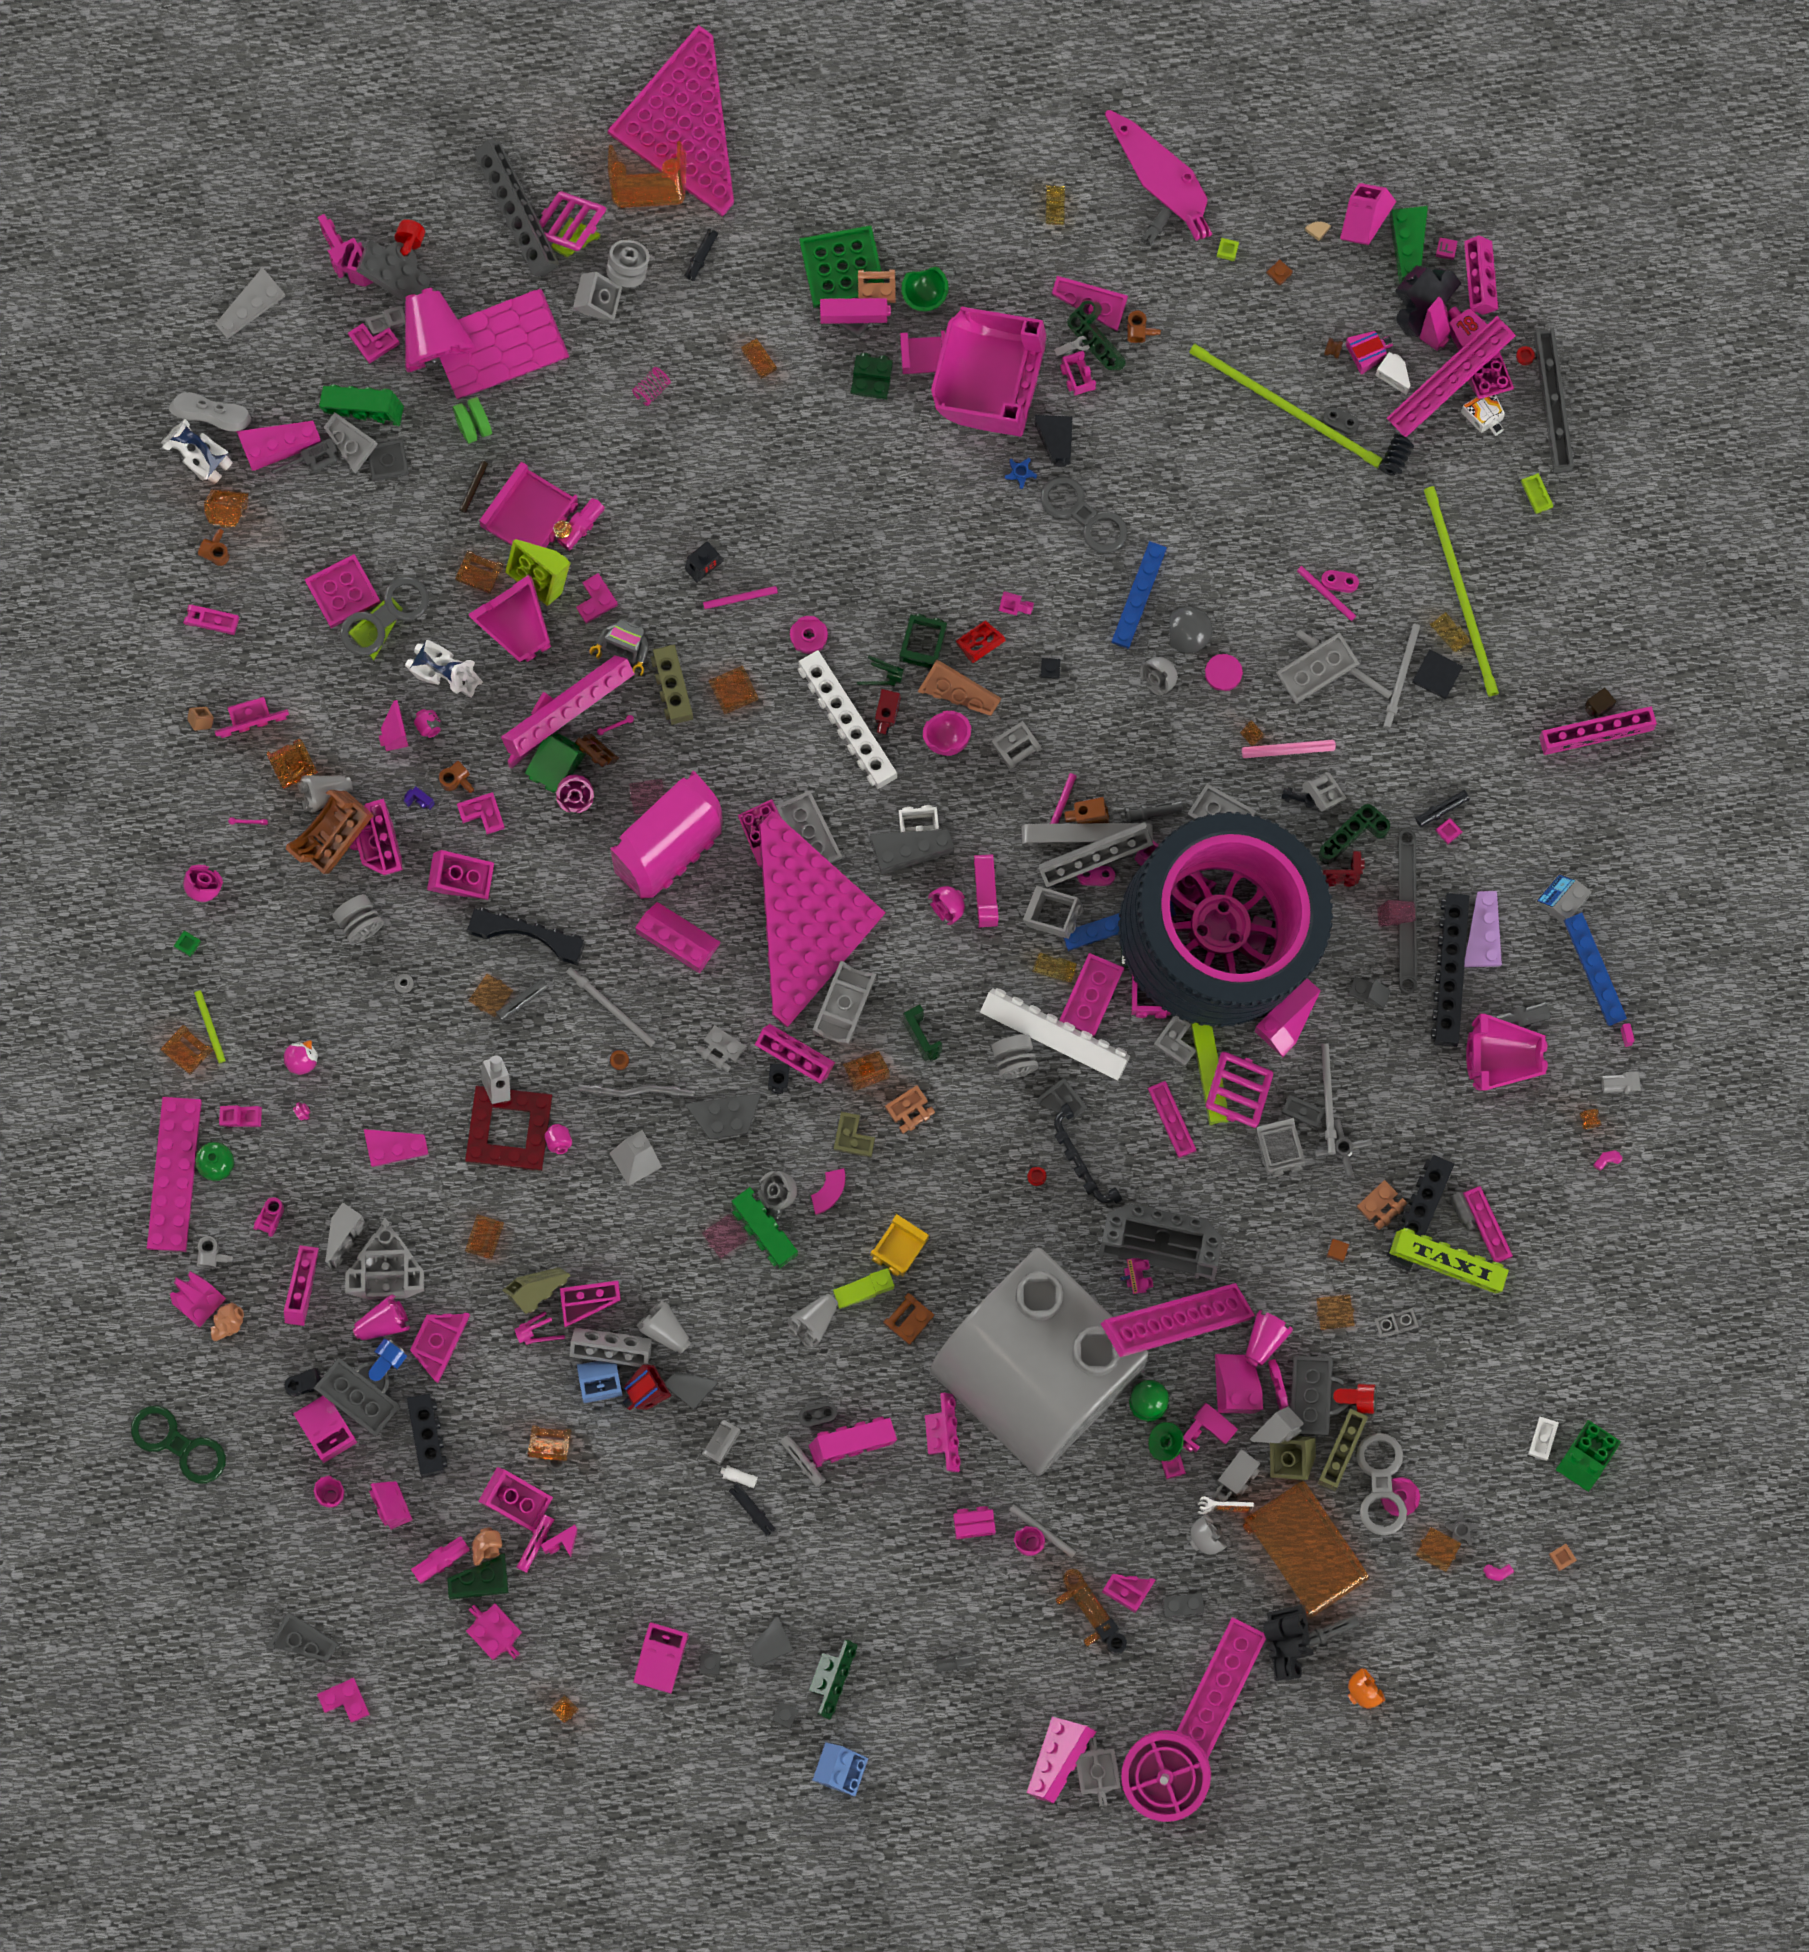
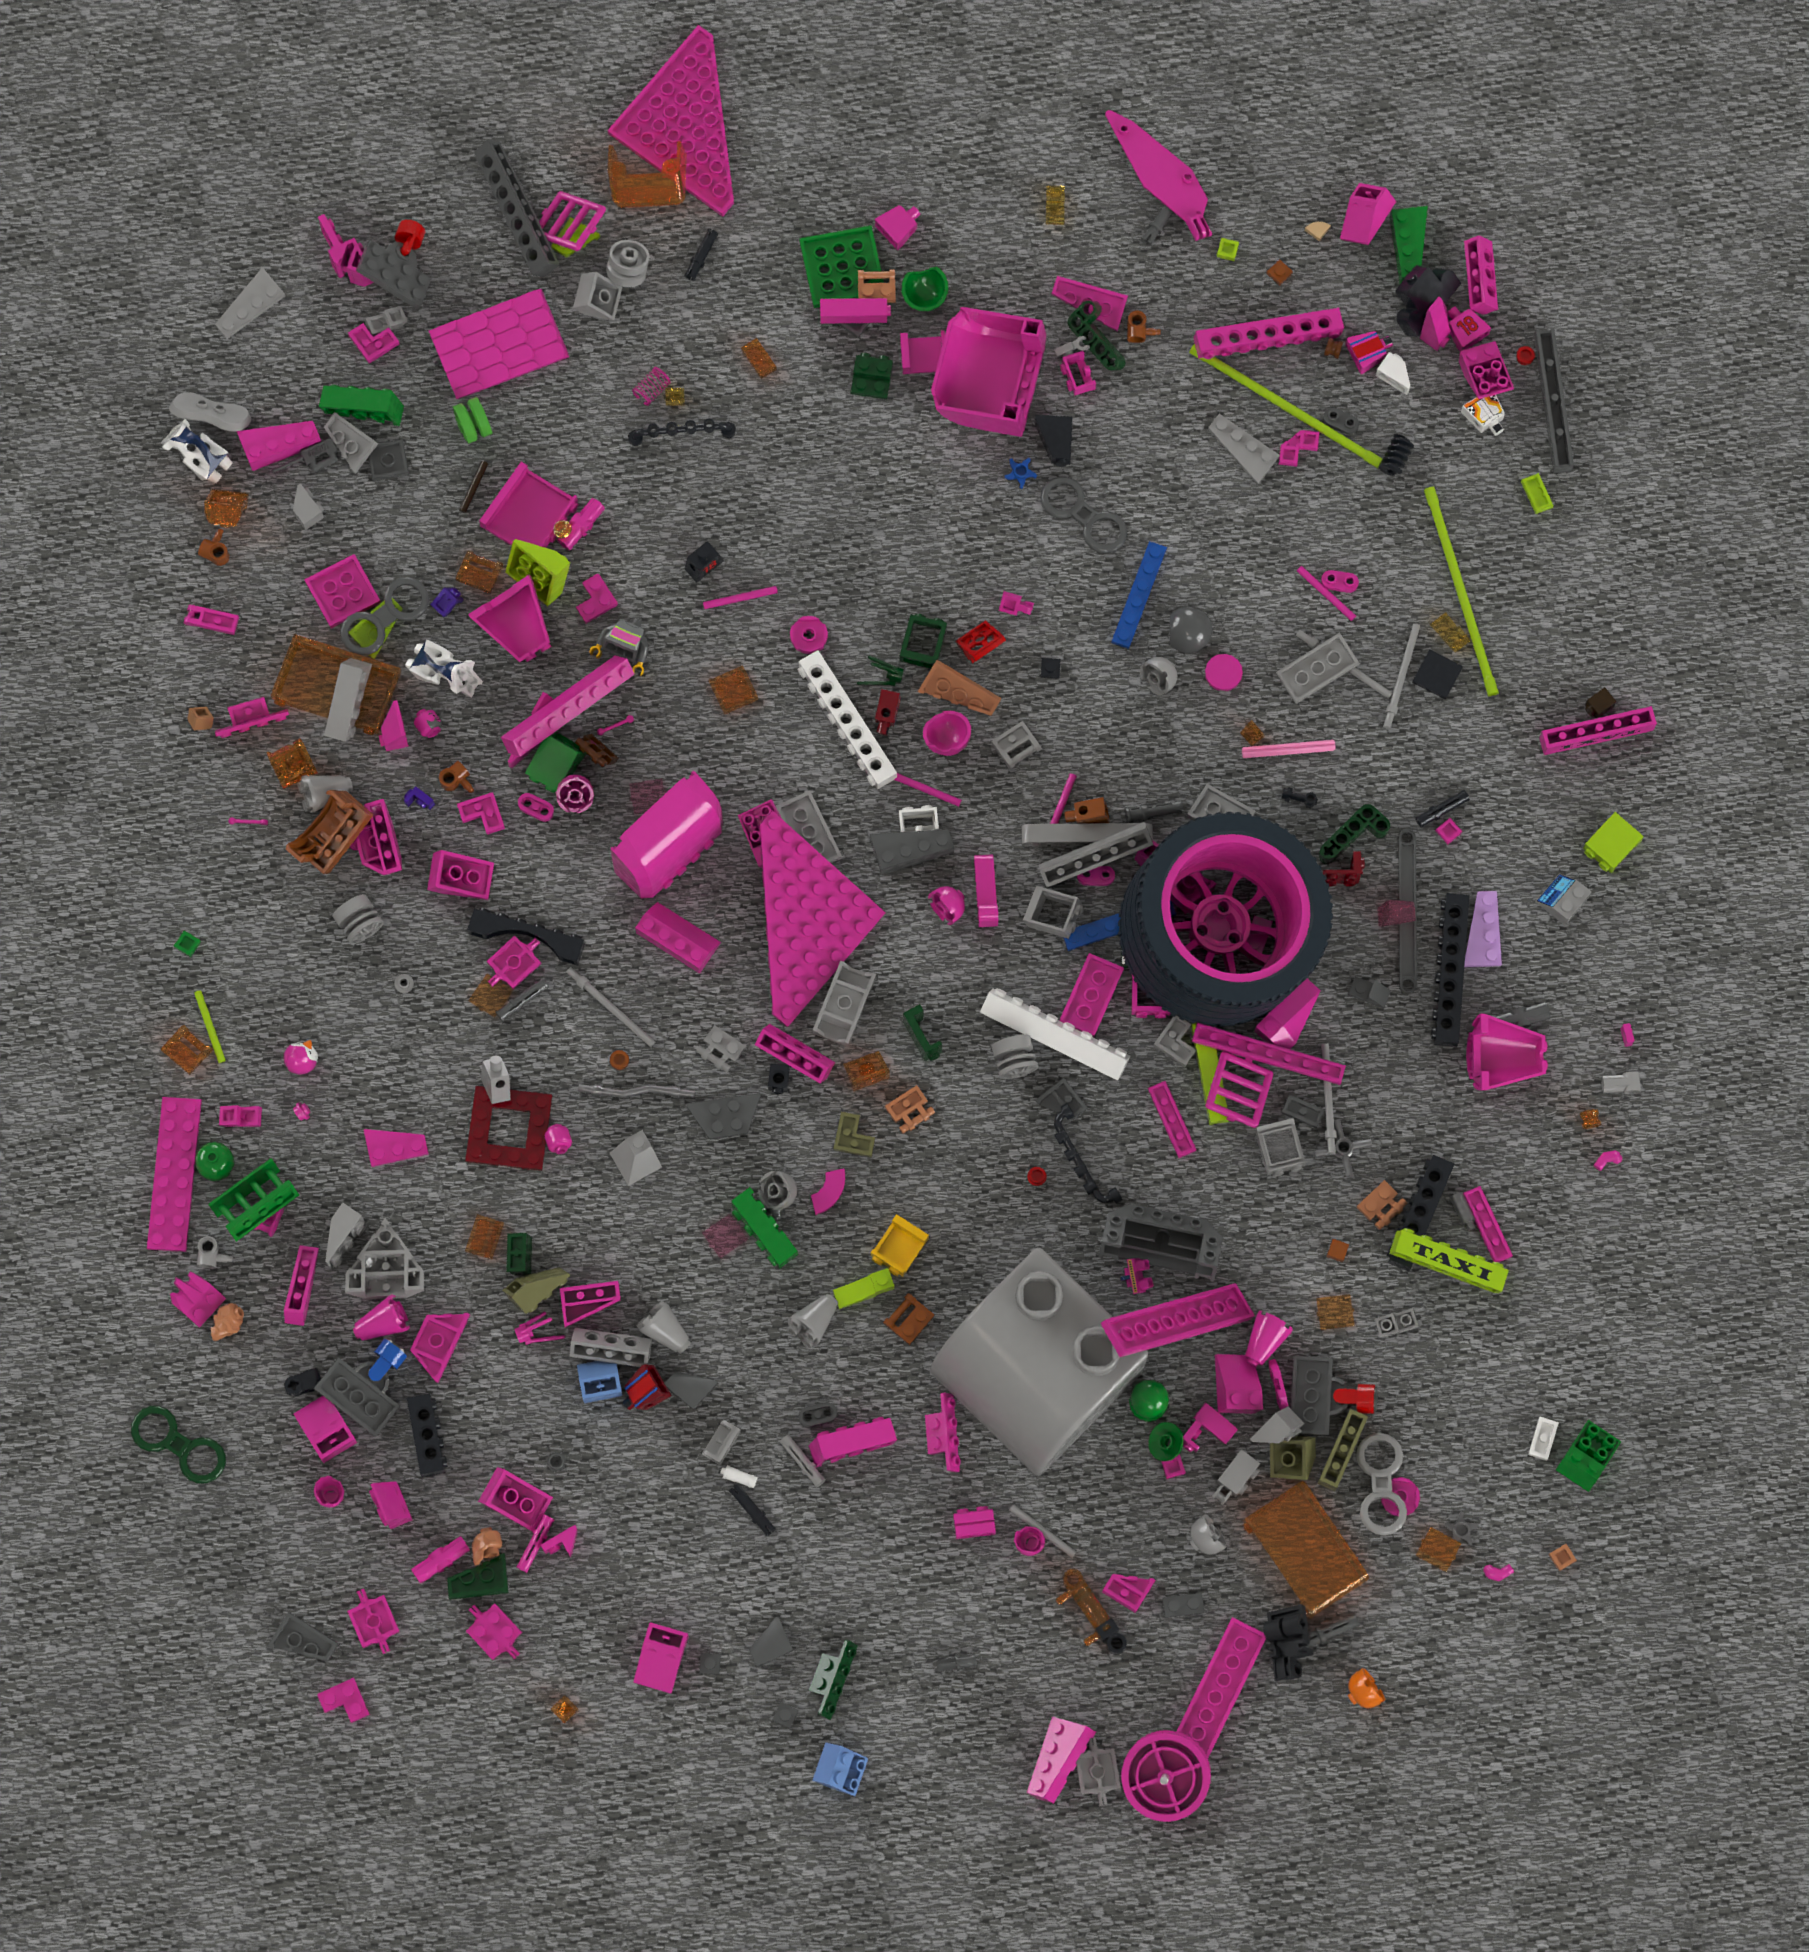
dark pink cylinder [183,865,223,902] -> none
dark pink cone [405,288,475,373] -> none
clear orange plate [528,1425,572,1461] -> none
olive brick [650,644,693,725] -> none
clear yellow slope [1032,952,1077,982] -> none
white flag [1198,1497,1254,1515] -> none
light grey plate [1302,772,1347,812] -> none
dark pink plate [1387,316,1516,437] -> none
dark pink tile [1436,238,1458,260] -> none
blue plate [1563,913,1627,1026] -> none
none -> green fence [208,1158,299,1242]
none -> clear orange windscreen [271,634,402,735]
none -> light grey slope [293,484,324,530]
none -> light grey wedge [324,658,372,742]
none -> dark pink plate [347,1589,400,1654]
none -> dark purple bracket [430,587,464,617]
none -> dark pink plate [487,936,541,990]
none -> dark green hinge [506,1233,532,1275]
none -> dark pink plate [518,793,554,822]
none -> black bar [628,418,736,446]
none -> clear yellow slope [665,388,685,406]
none -> dark pink torso [875,205,920,251]
none -> dark pink bar [894,773,962,807]
none -> dark pink tile [1192,1022,1346,1085]
none -> dark pink brick [1193,308,1344,359]
none -> light grey wing [1208,414,1280,485]
none -> dark pink tile [1279,430,1319,466]
none -> lime panel [1583,812,1644,873]

